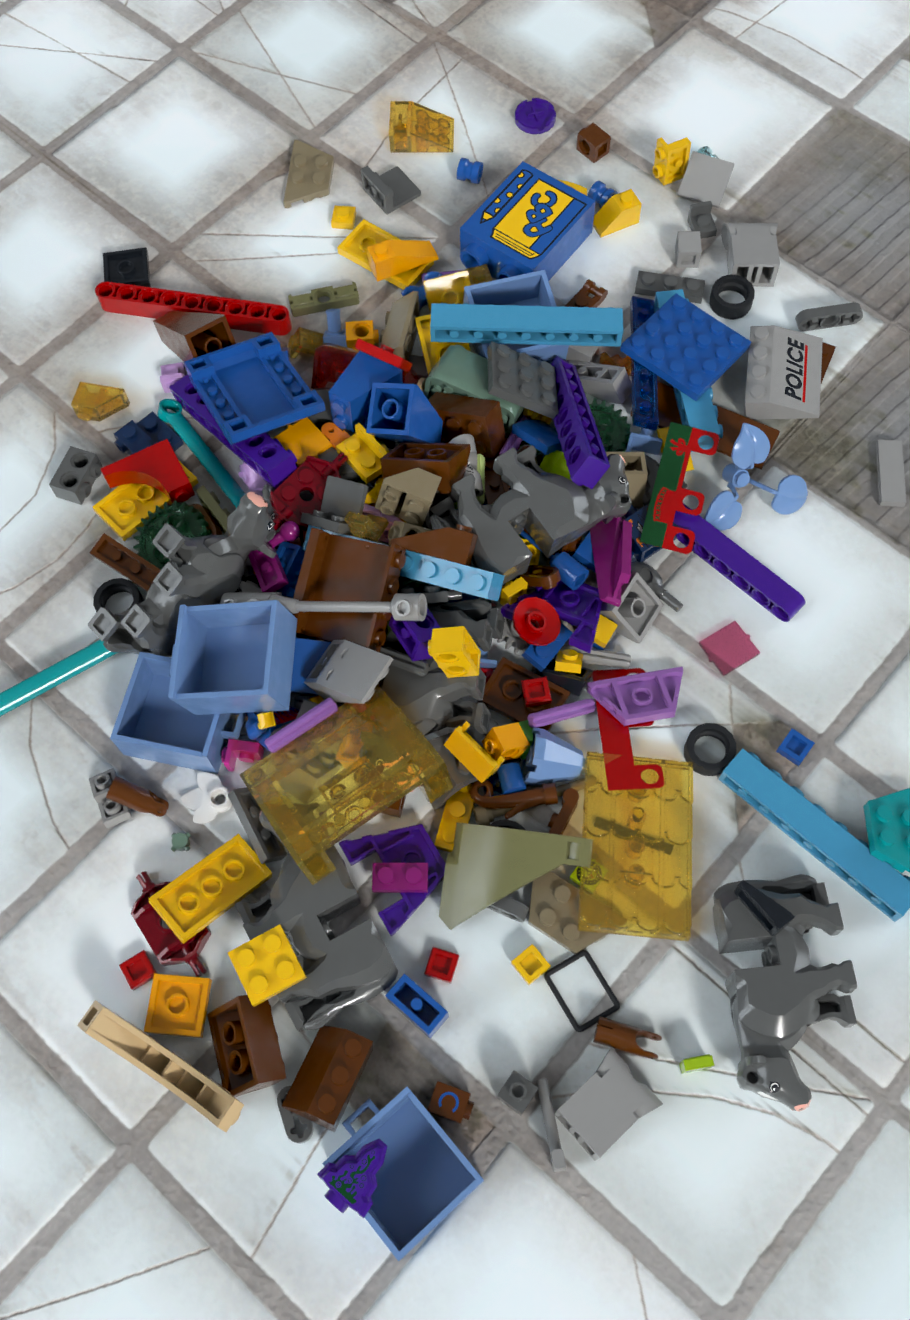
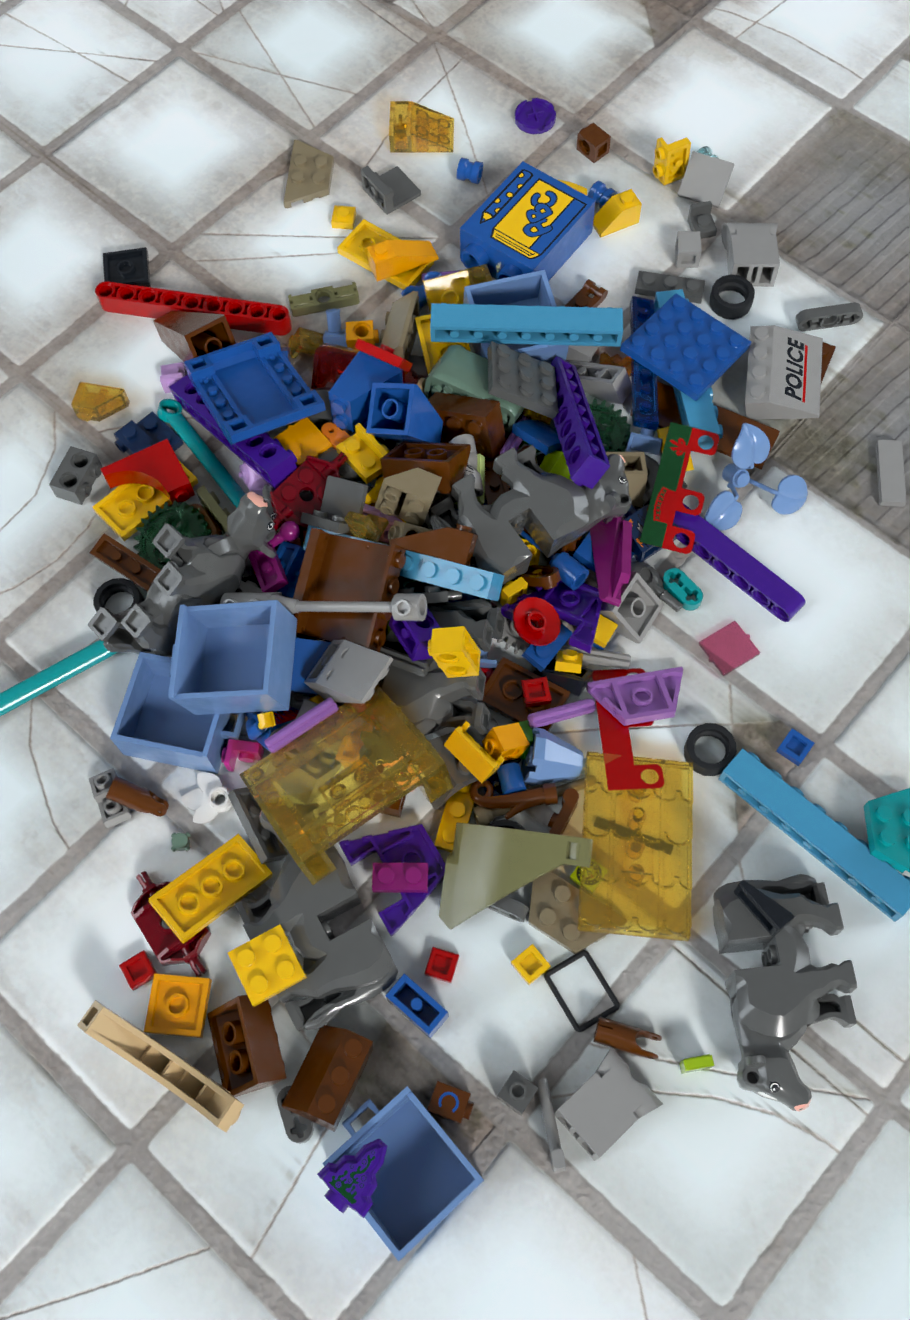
none -> teal beam [662,568,703,611]

